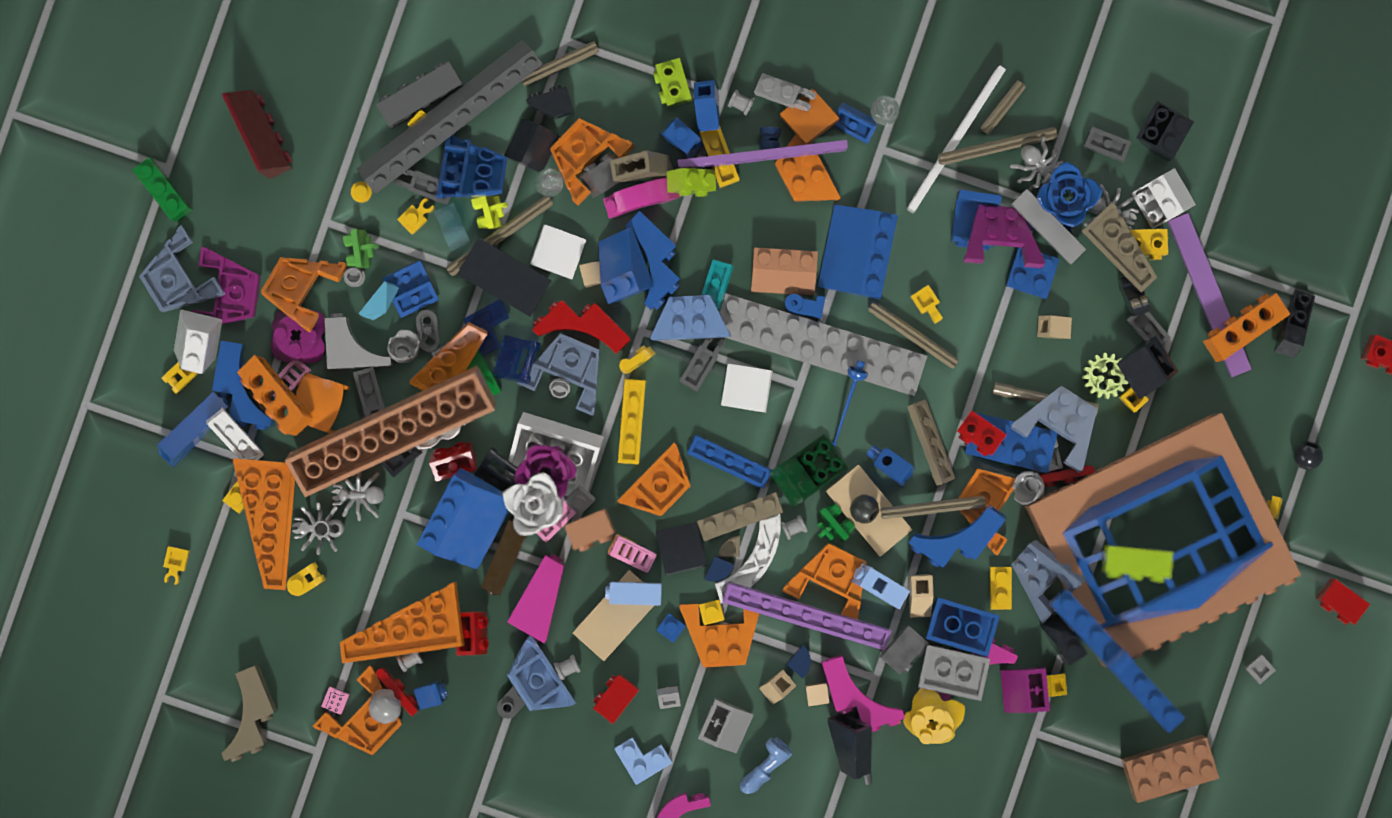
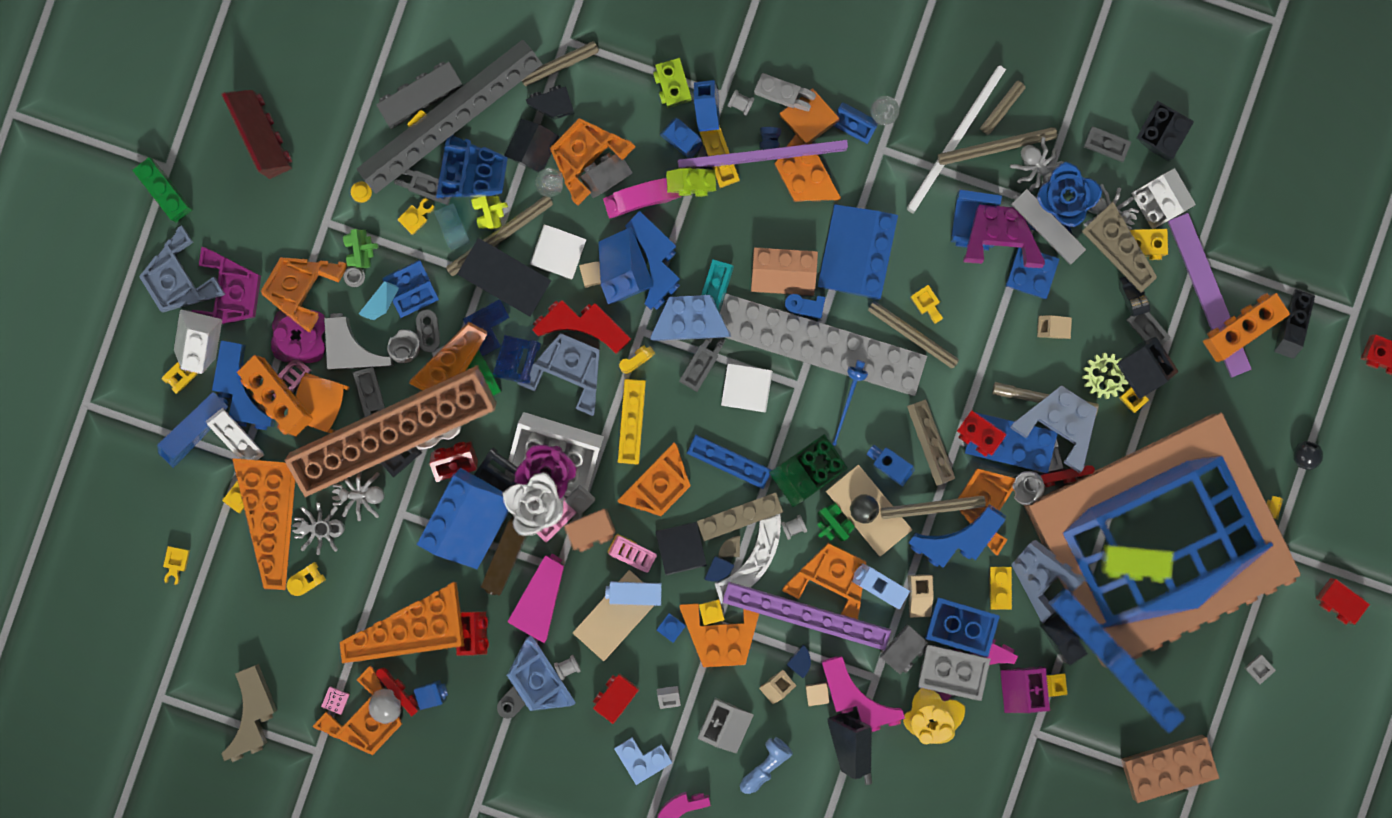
light grey bush [396,652,424,672] -> none
light grey plate [549,378,571,398] -> none
dark tan slope [610,151,673,182] -> none

